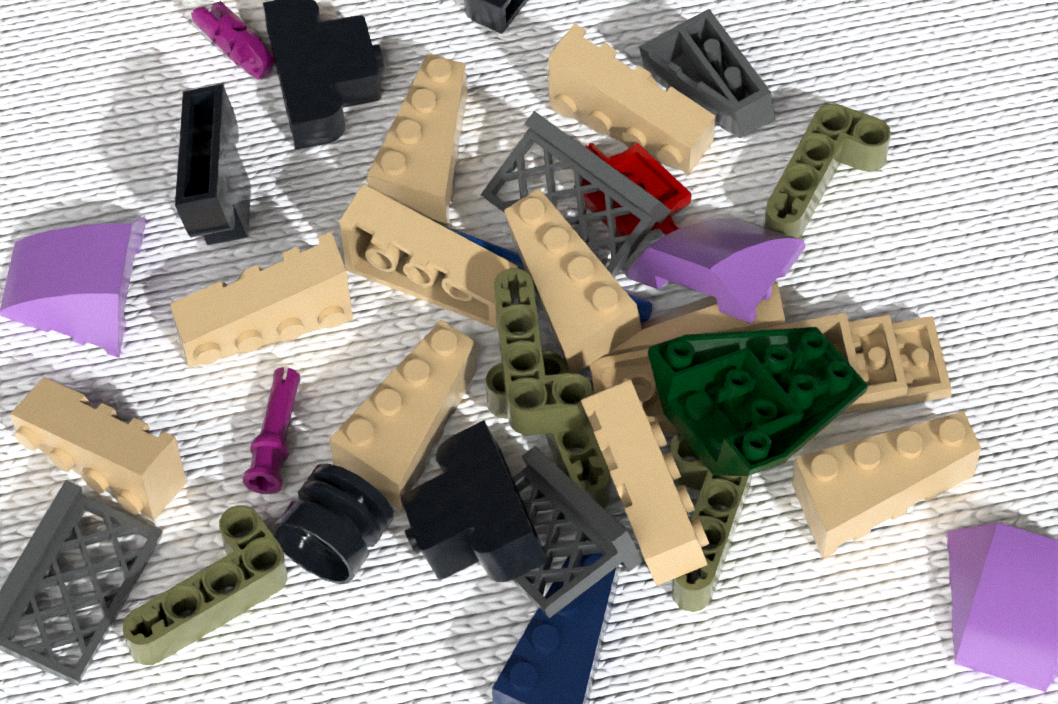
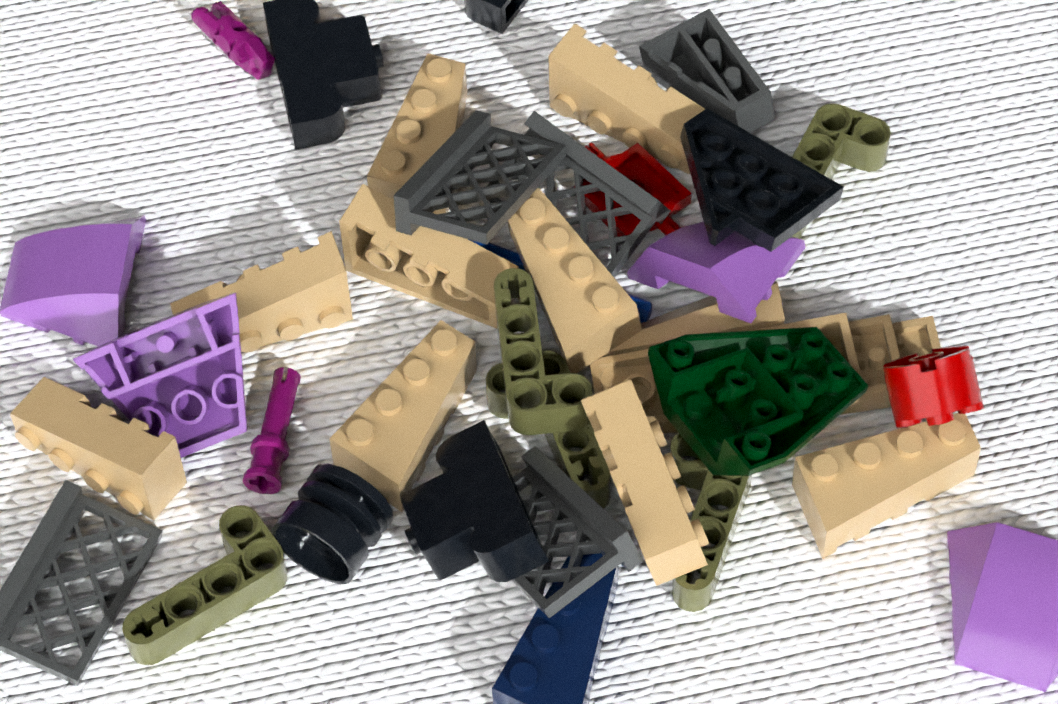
black brick [175,84,251,245] -> none
none -> medium lavender wedge [73,292,248,458]
none -> dark grey fence [394,110,566,244]
none -> black wing [680,109,844,252]
none -> red brick [883,345,984,428]

